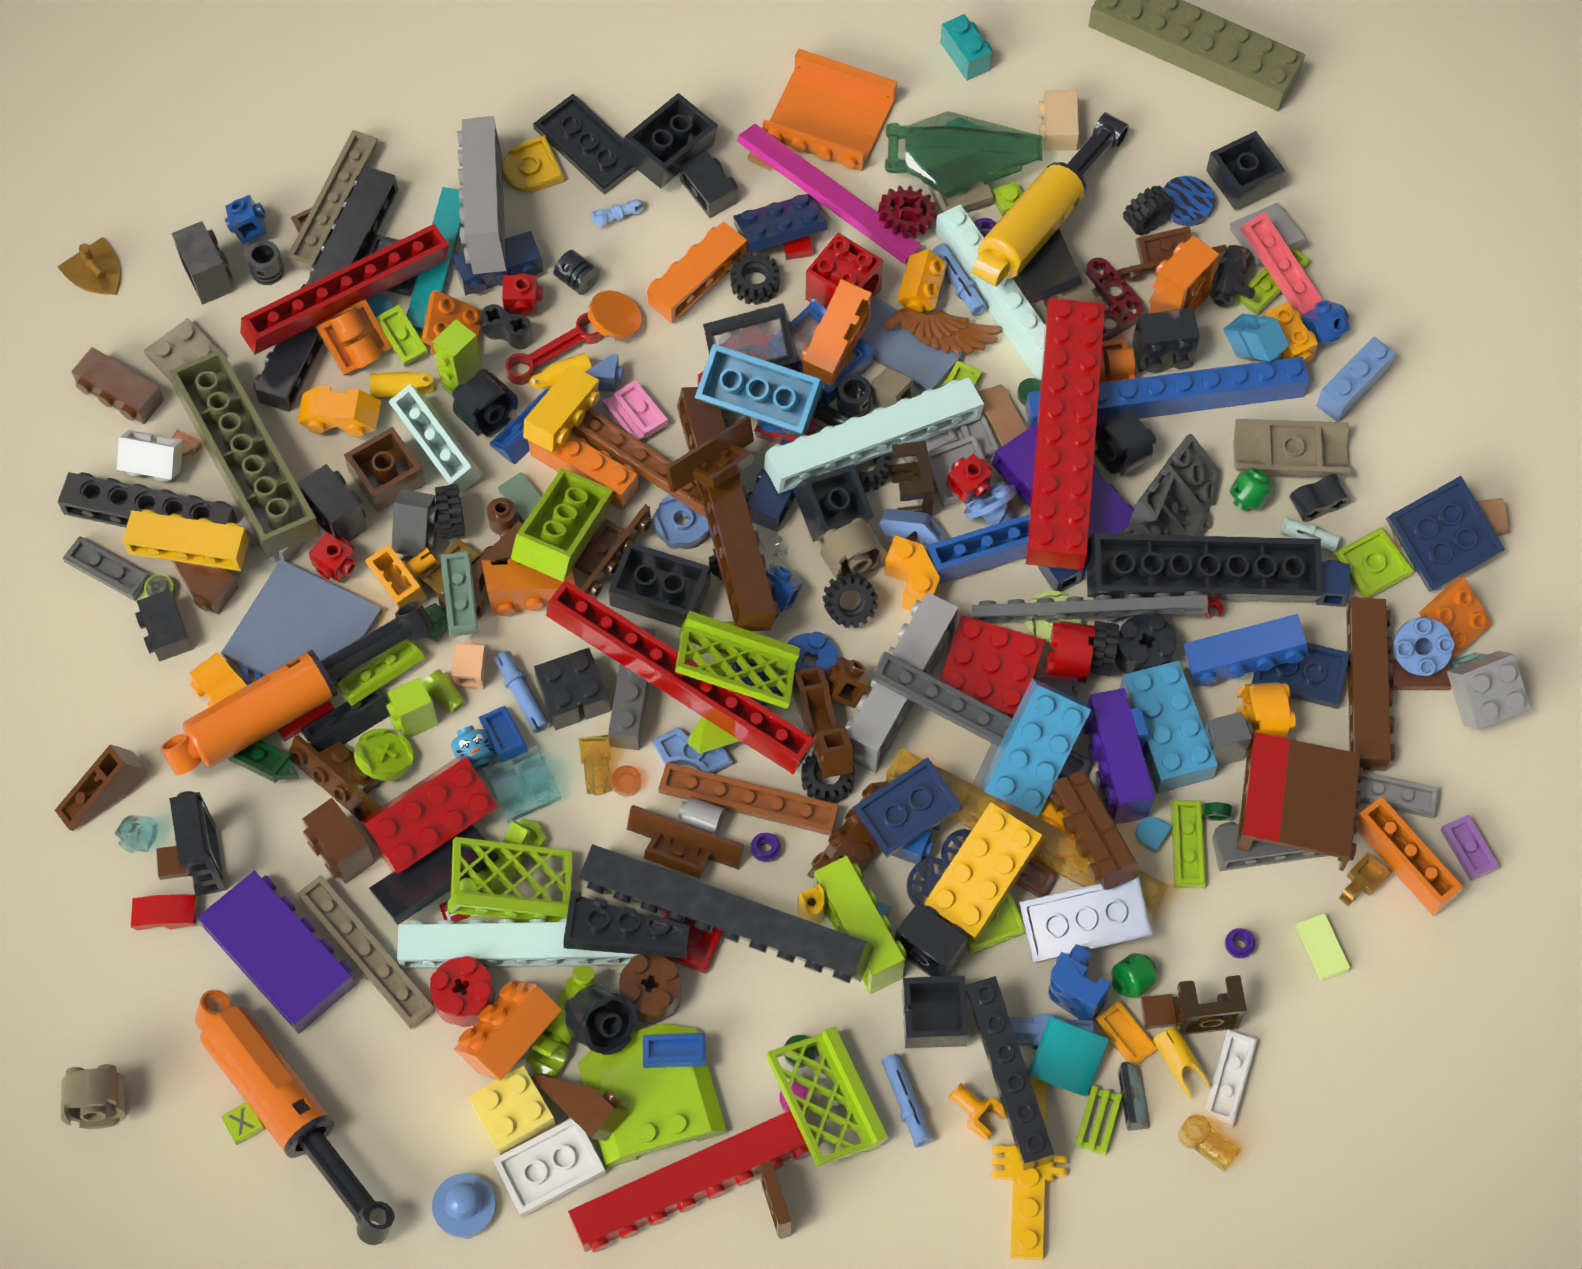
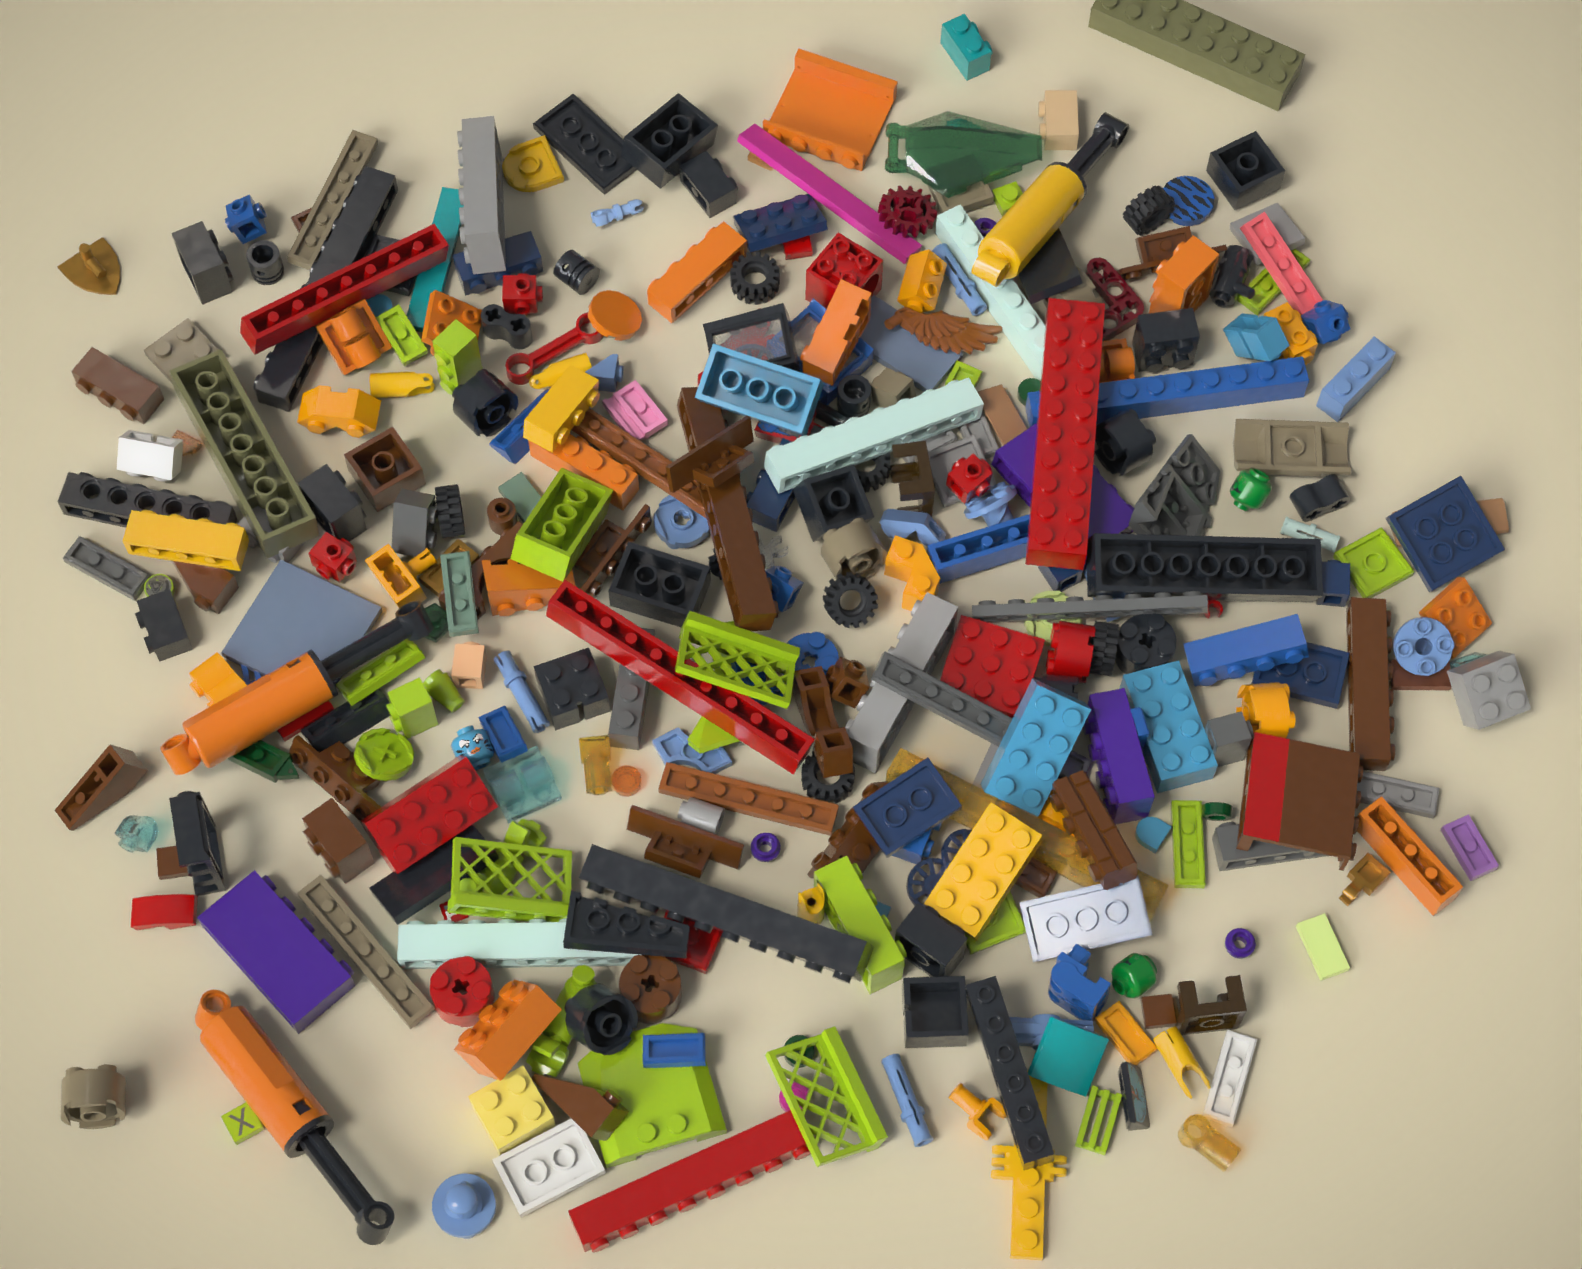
light aqua brick [389,384,484,493] -> none
reddish brown tile [760,1161,791,1239] -> none

